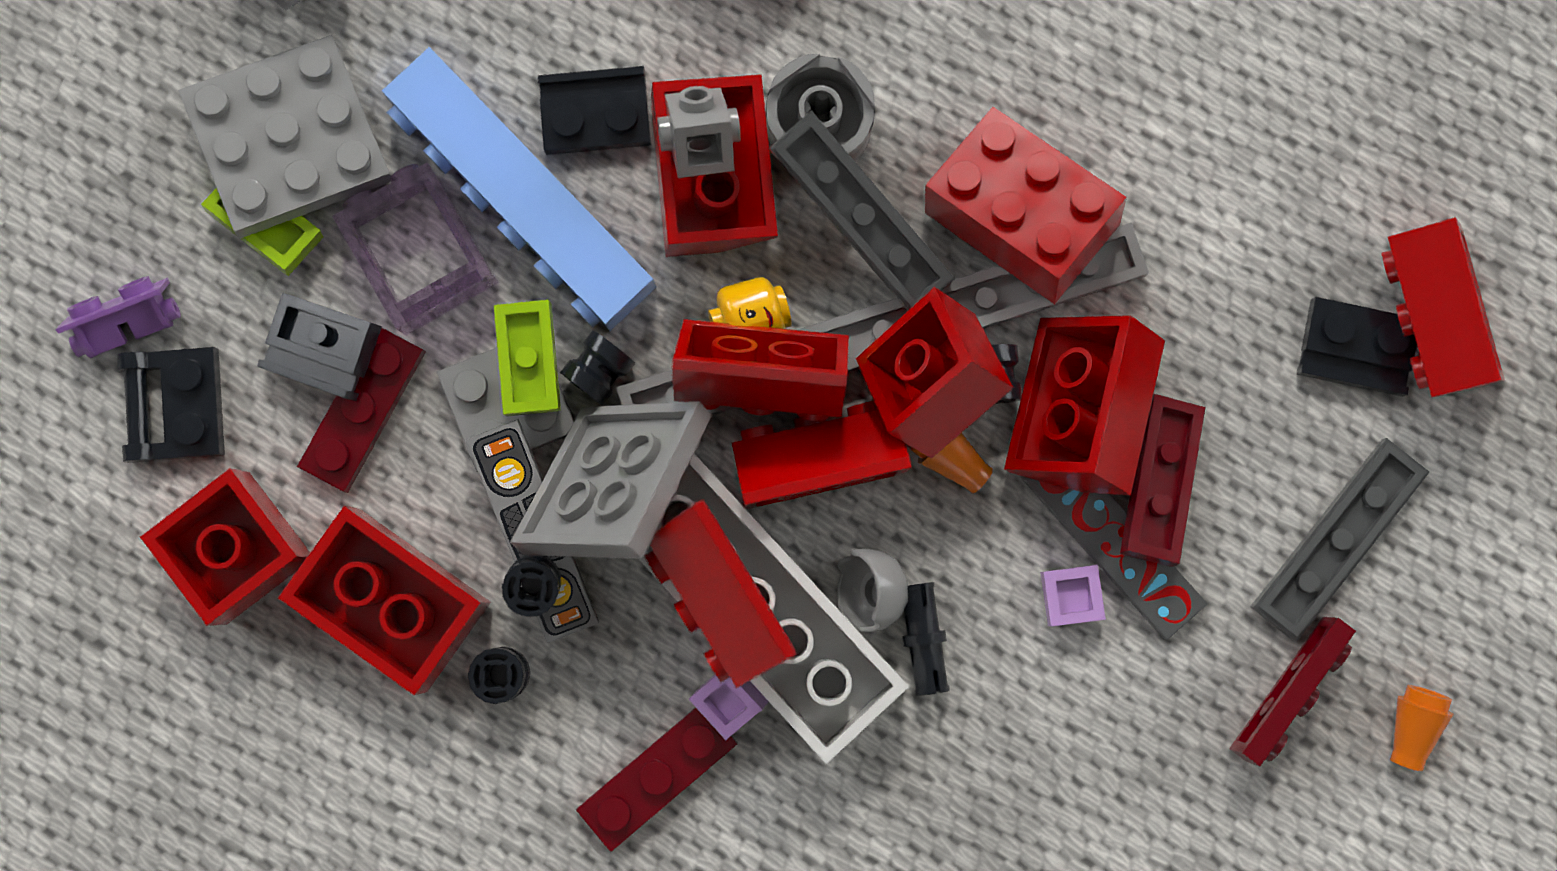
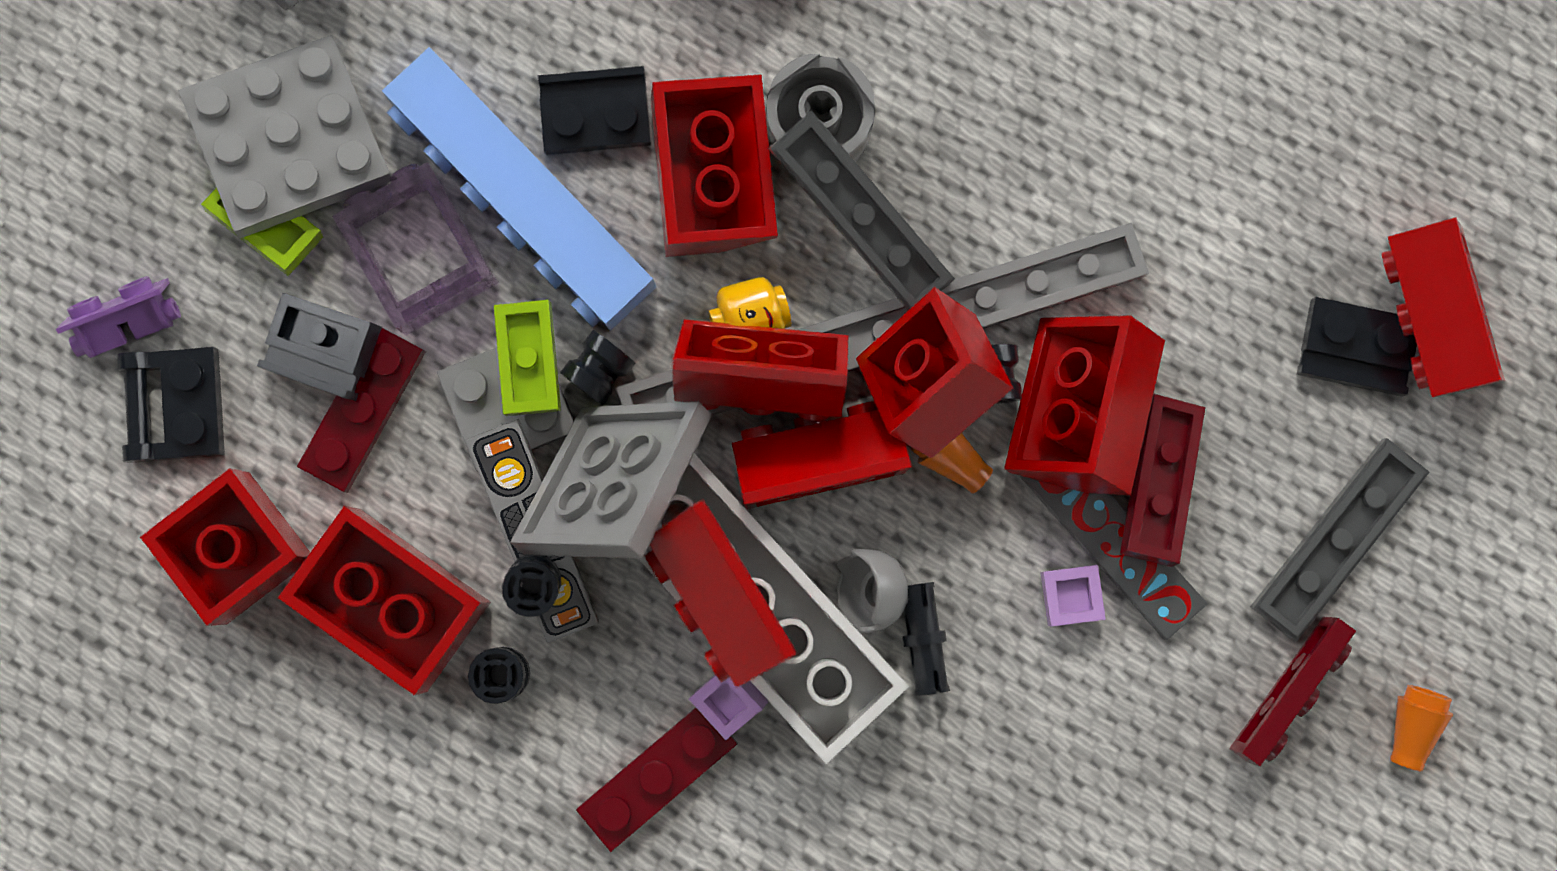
light grey brick [657,86,741,178] -> none
red brick [925,107,1127,305] -> none

